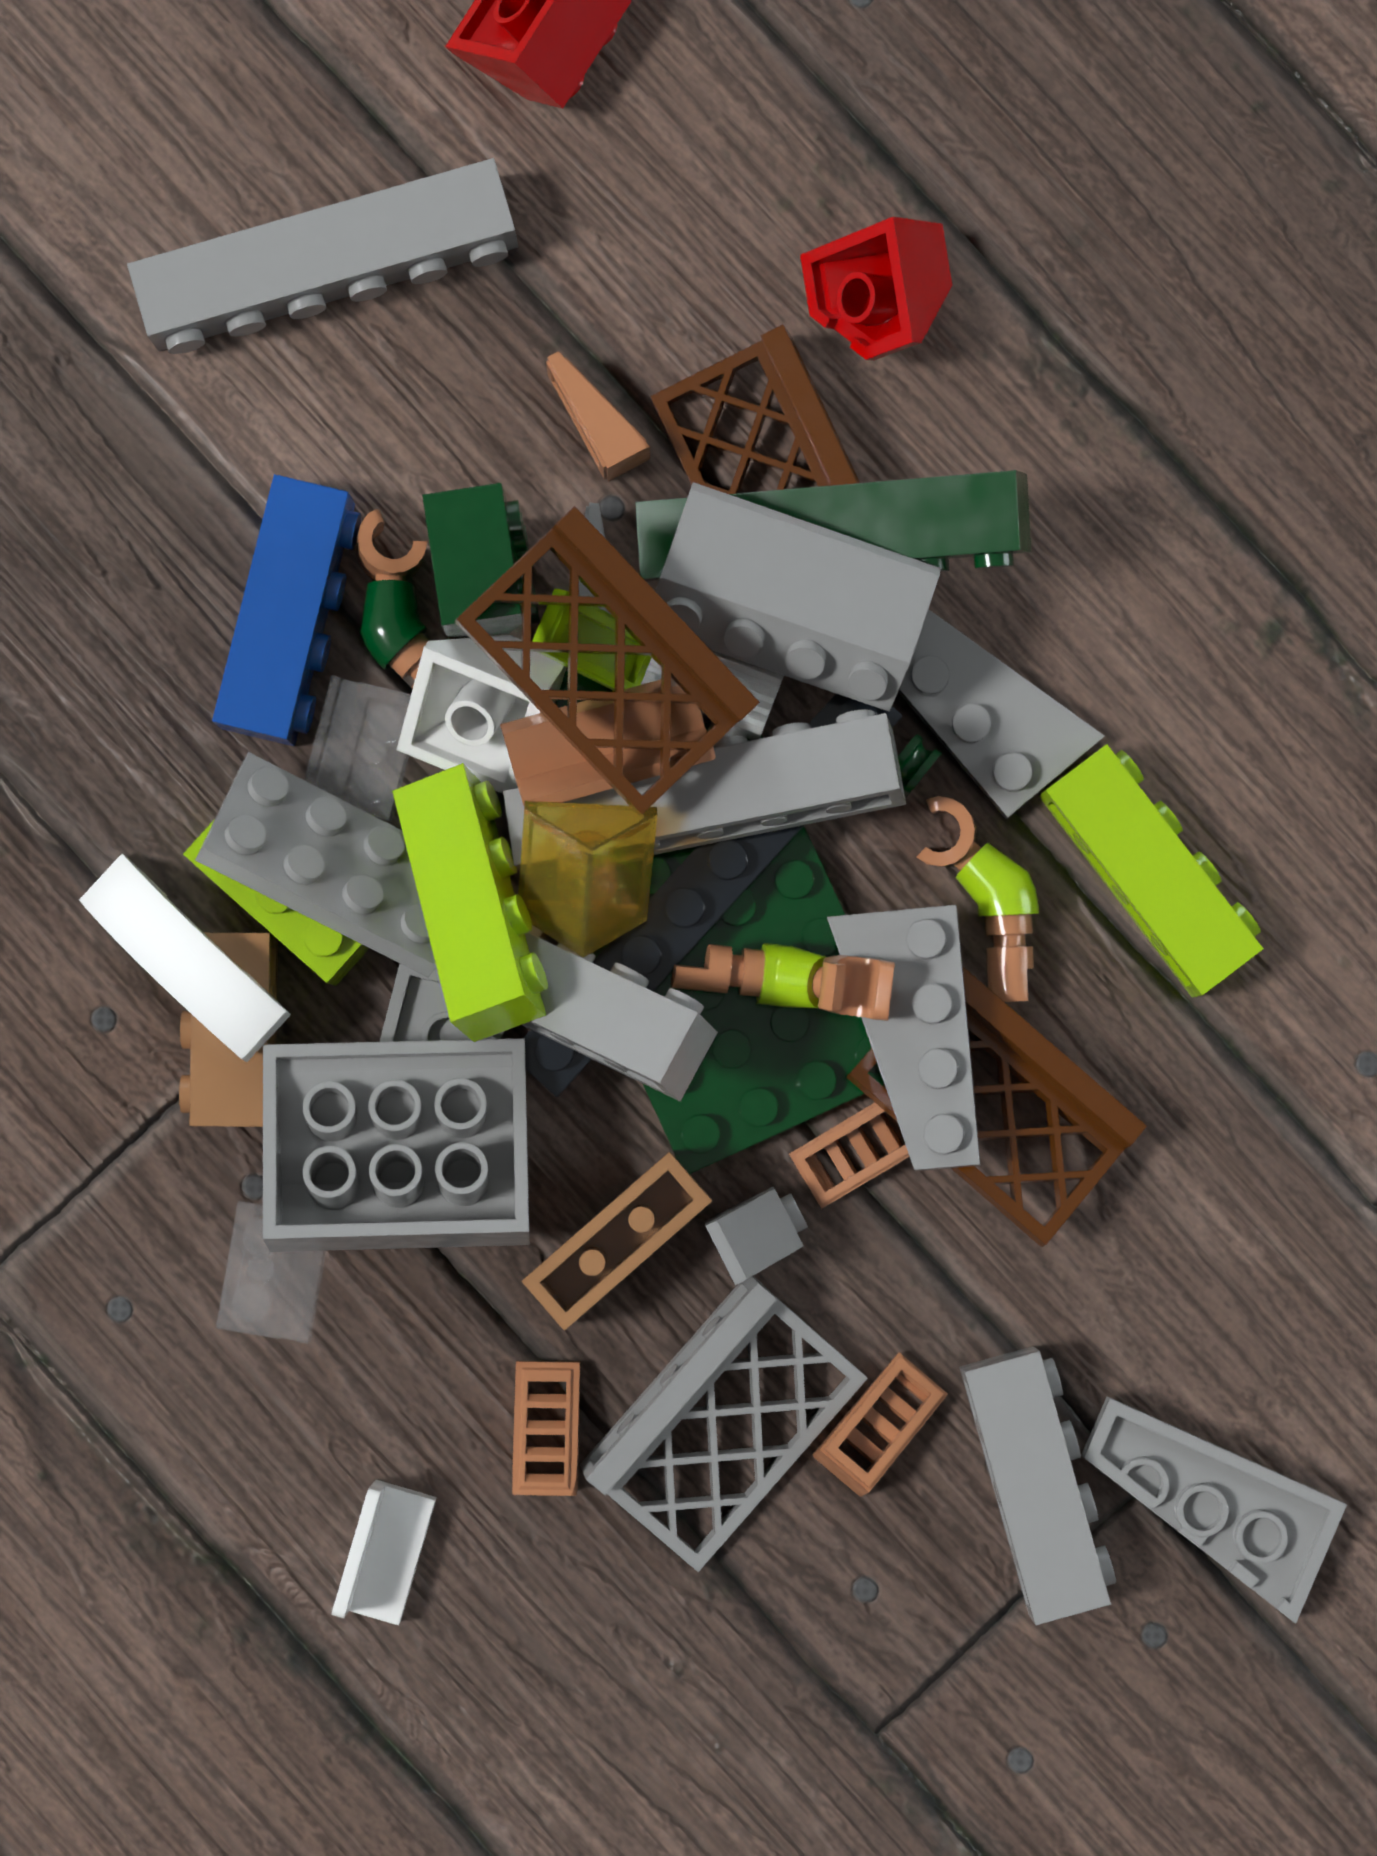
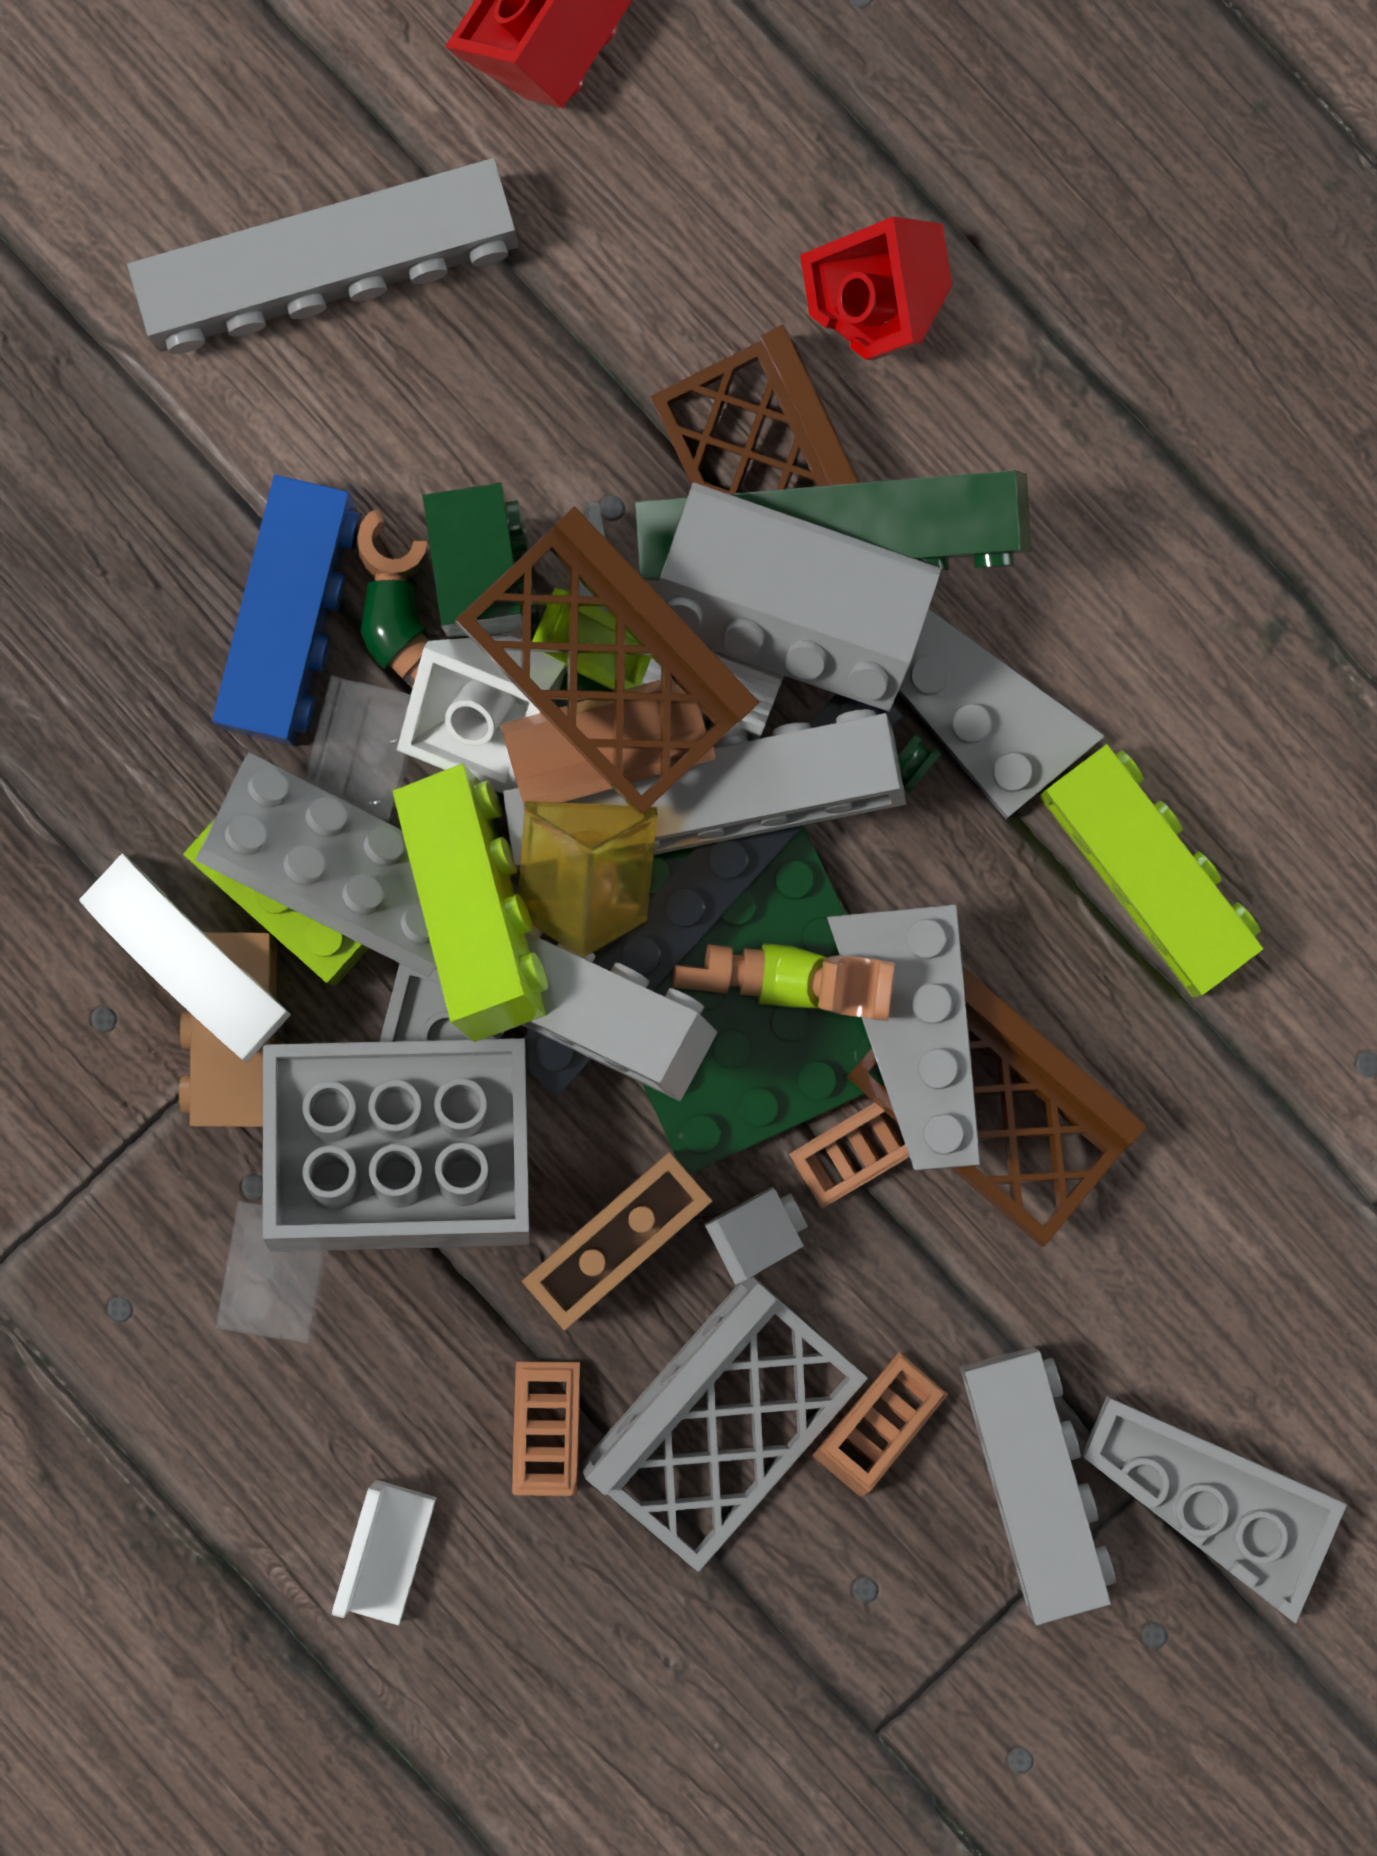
nougat slope [546,351,650,482] -> none
piece [916,796,1039,1002] -> none

